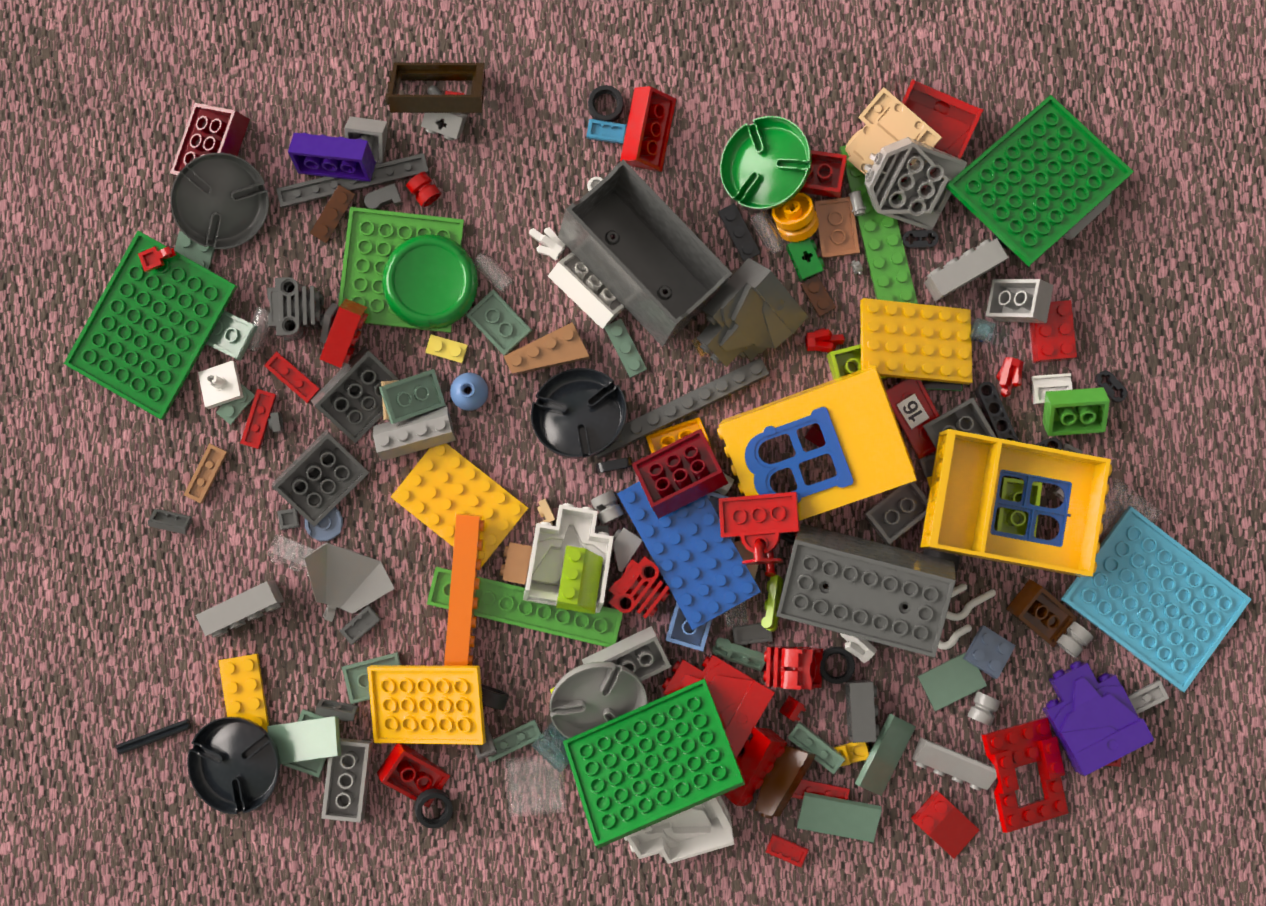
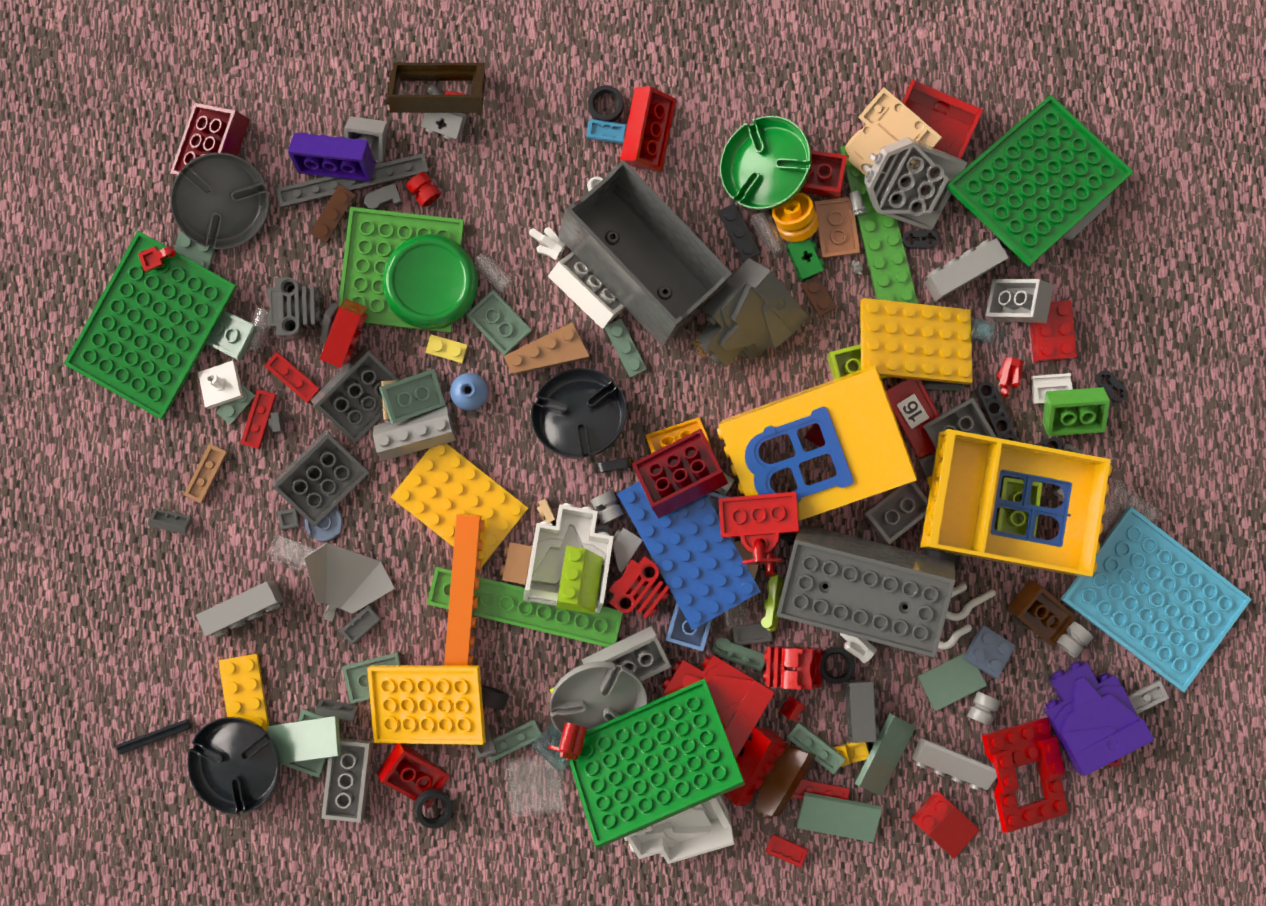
dark grey plate [596,358,769,460] -> none
red rock [805,328,845,352] -> none
none -> red piece [548,722,587,761]

